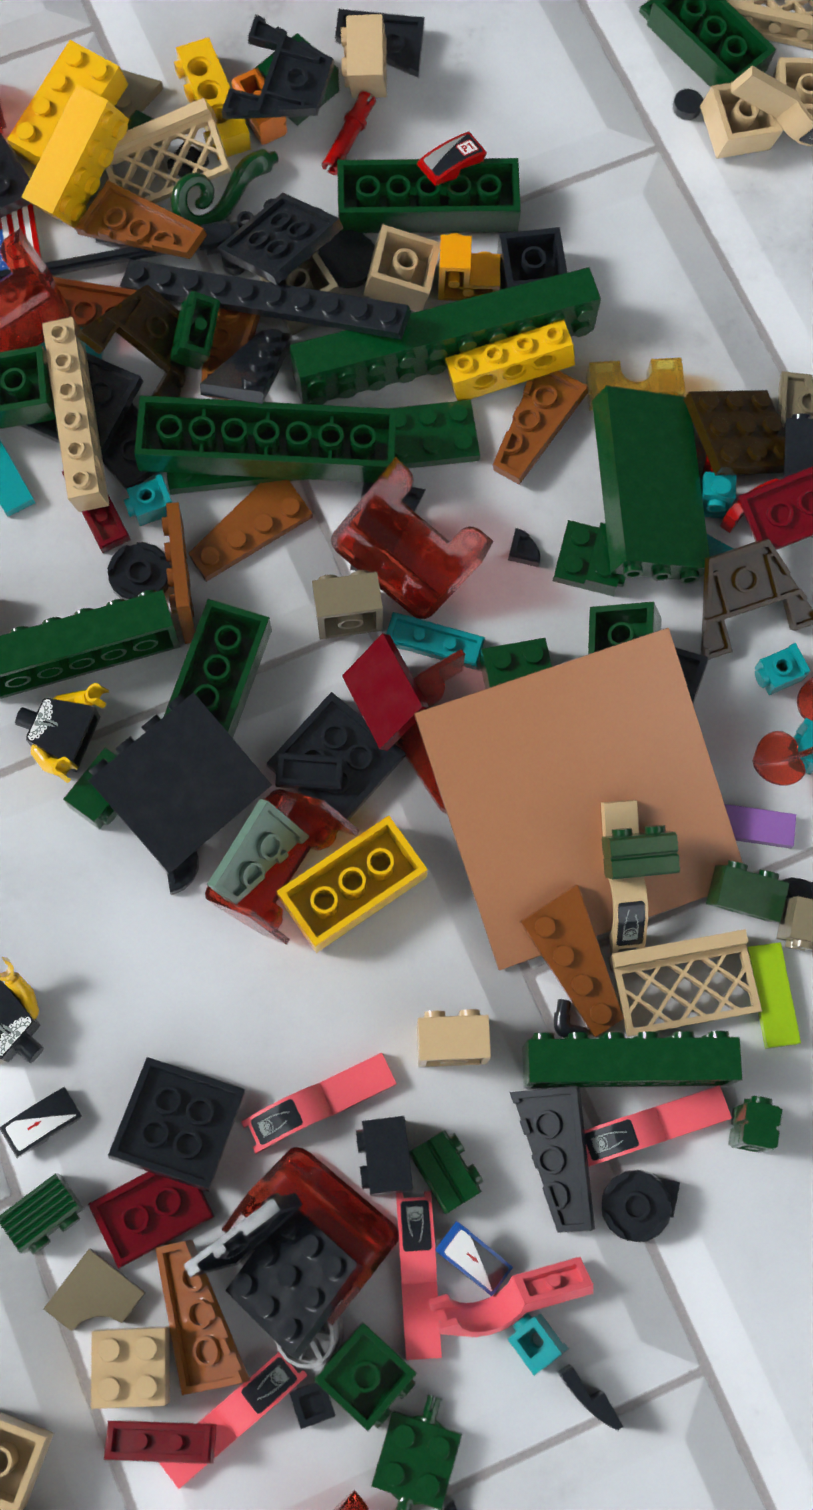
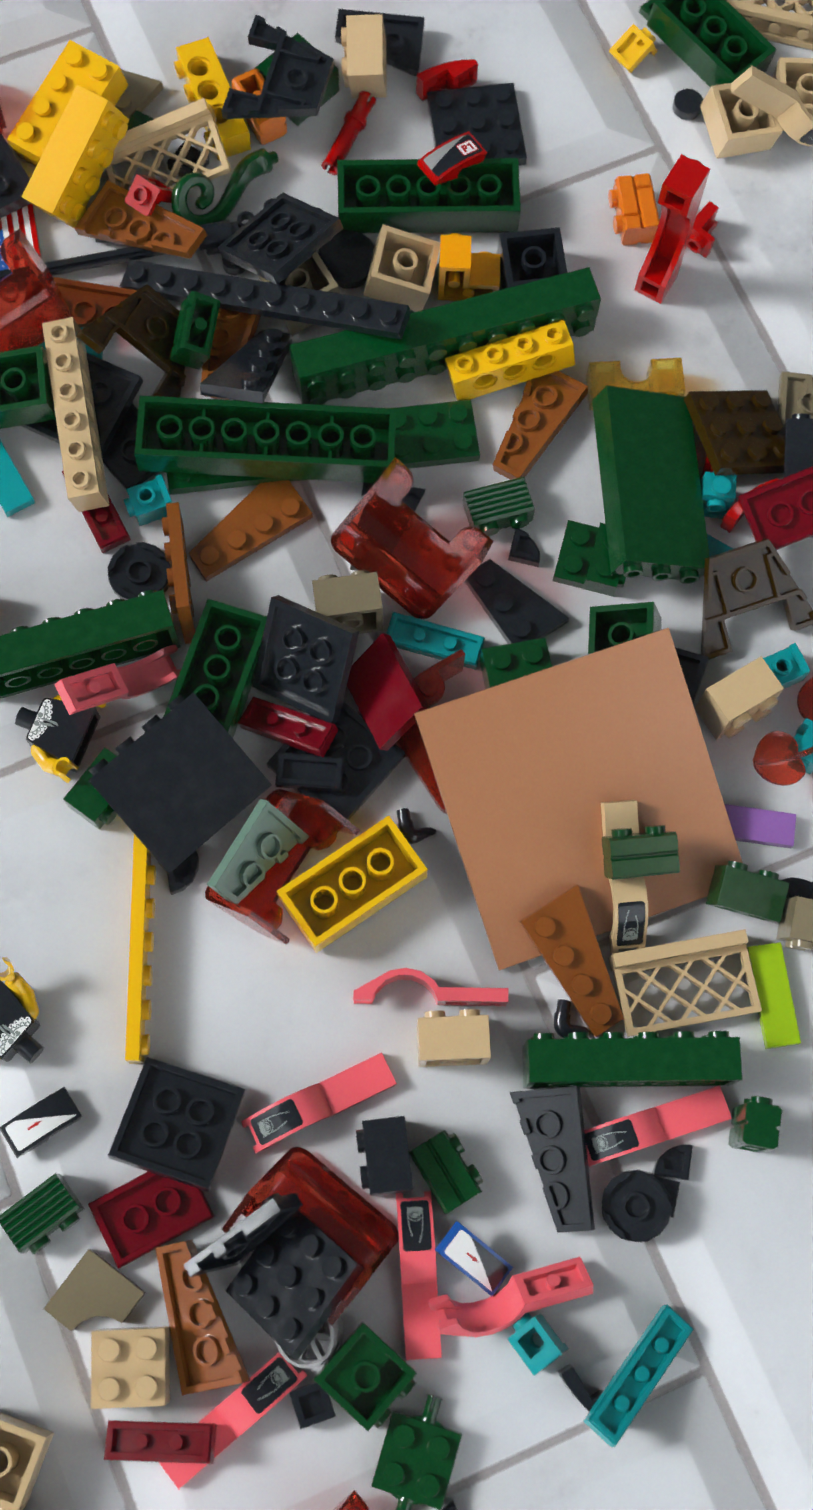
none -> coral piece [55,645,181,715]
none -> red bracket [125,174,173,217]
none -> yellow plate [125,834,156,1064]
none -> dark red tile [238,696,338,757]
none -> black plate [253,595,359,724]
none -> coral piece [353,968,508,1006]
none -> black animal [396,808,437,844]
none -> red slope [416,59,478,101]
none -> black plate [427,83,527,166]
none -> dark green brick [462,476,535,537]
none -> black wing [463,559,570,644]
none -> teal tile [583,1304,694,1447]
none -> orange brick [608,173,660,246]
none -> yellow bracket [609,24,658,74]
none -> red arch [634,154,710,304]
none -> black tile [652,1144,693,1181]
none -> red bracket [687,201,719,258]
none -> tan brick [695,656,784,740]

